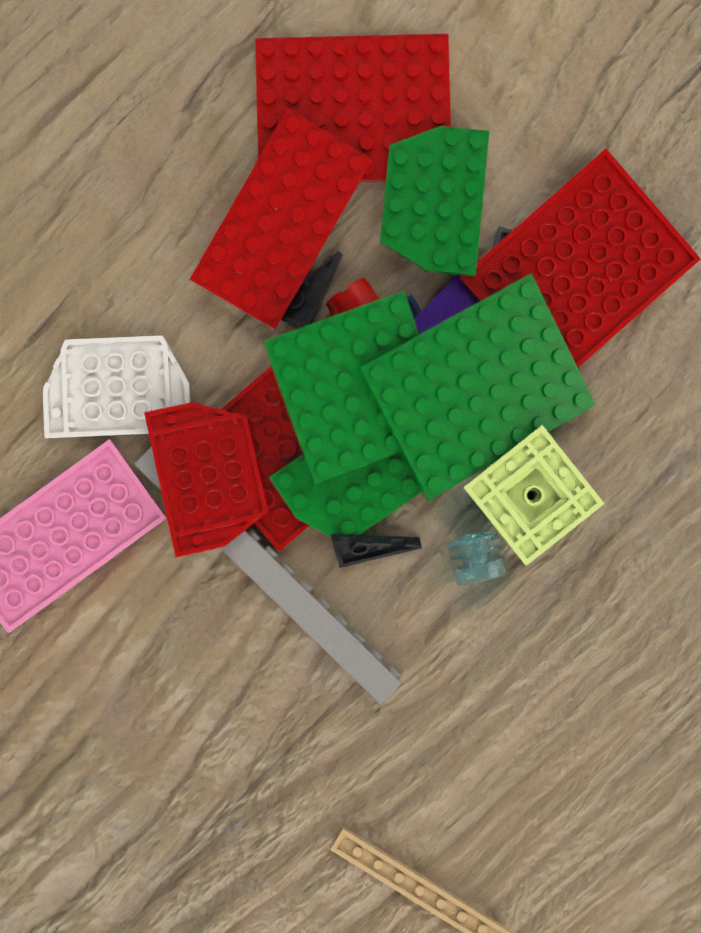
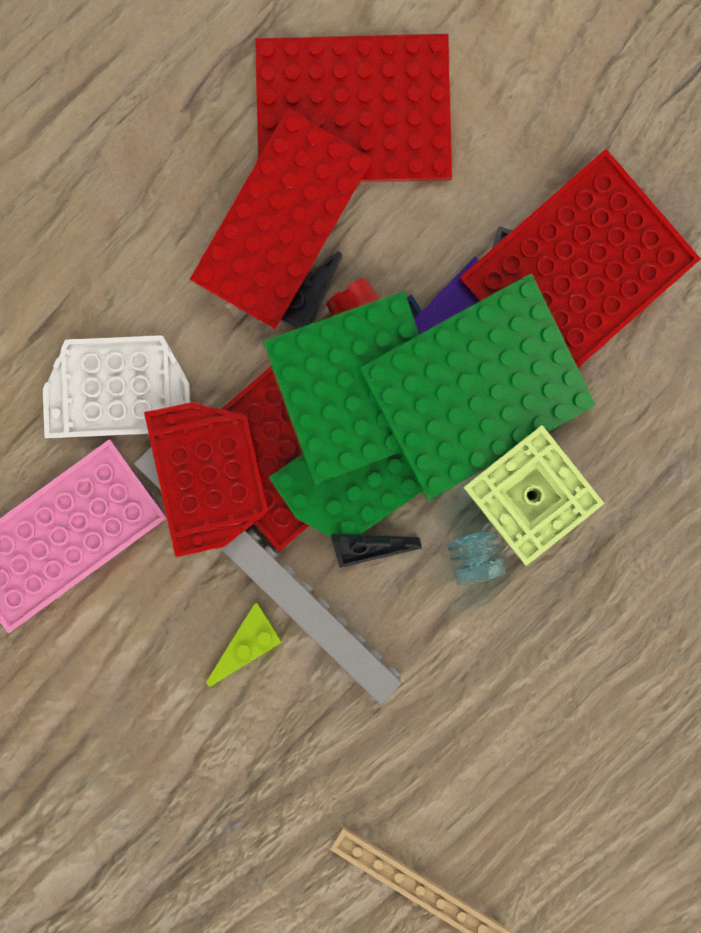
green plate [380,126,490,277] -> none
none -> lime wing [206,602,282,687]

